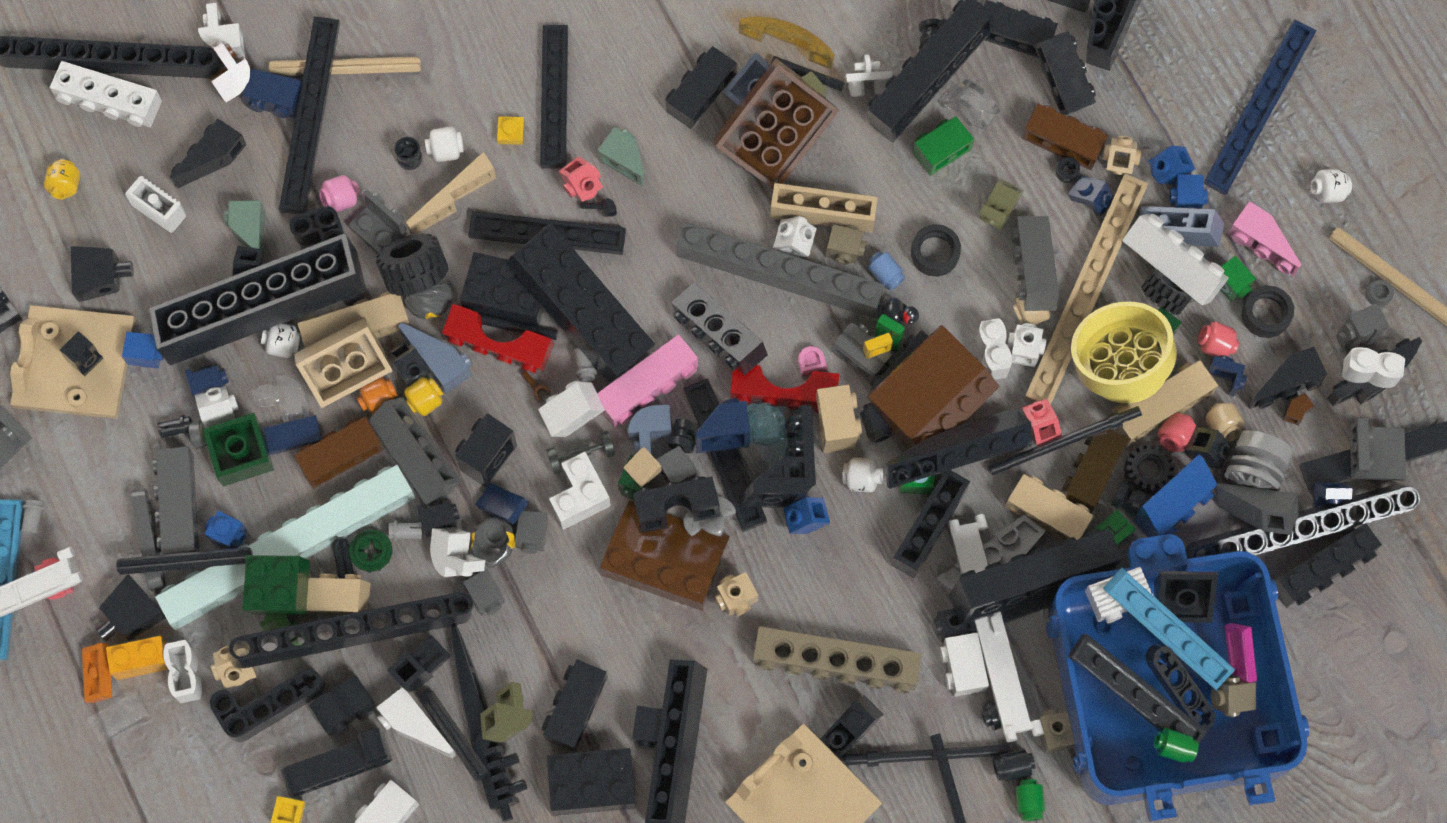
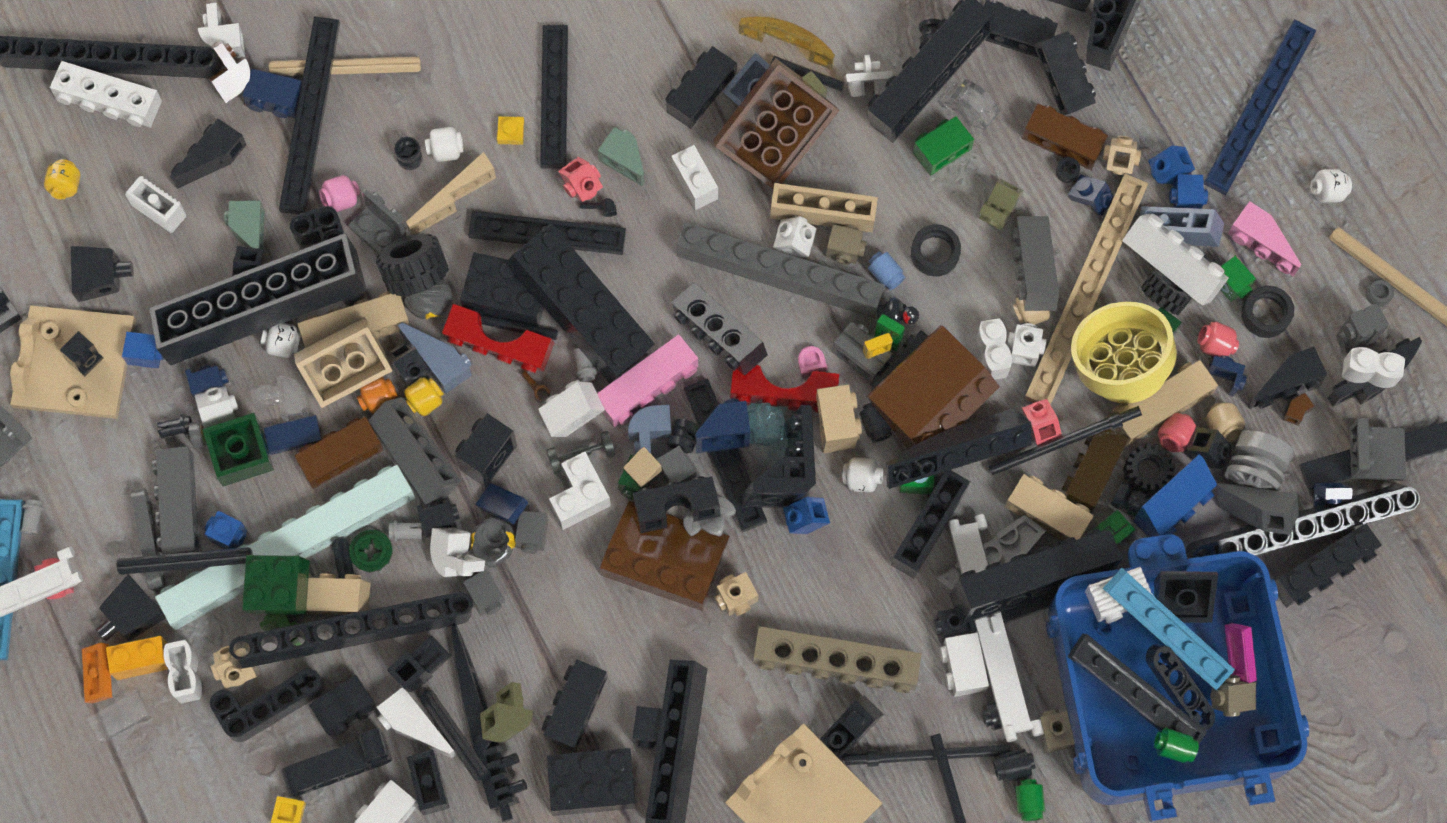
none -> black brick [406,750,450,815]
none -> white brick [671,145,718,210]

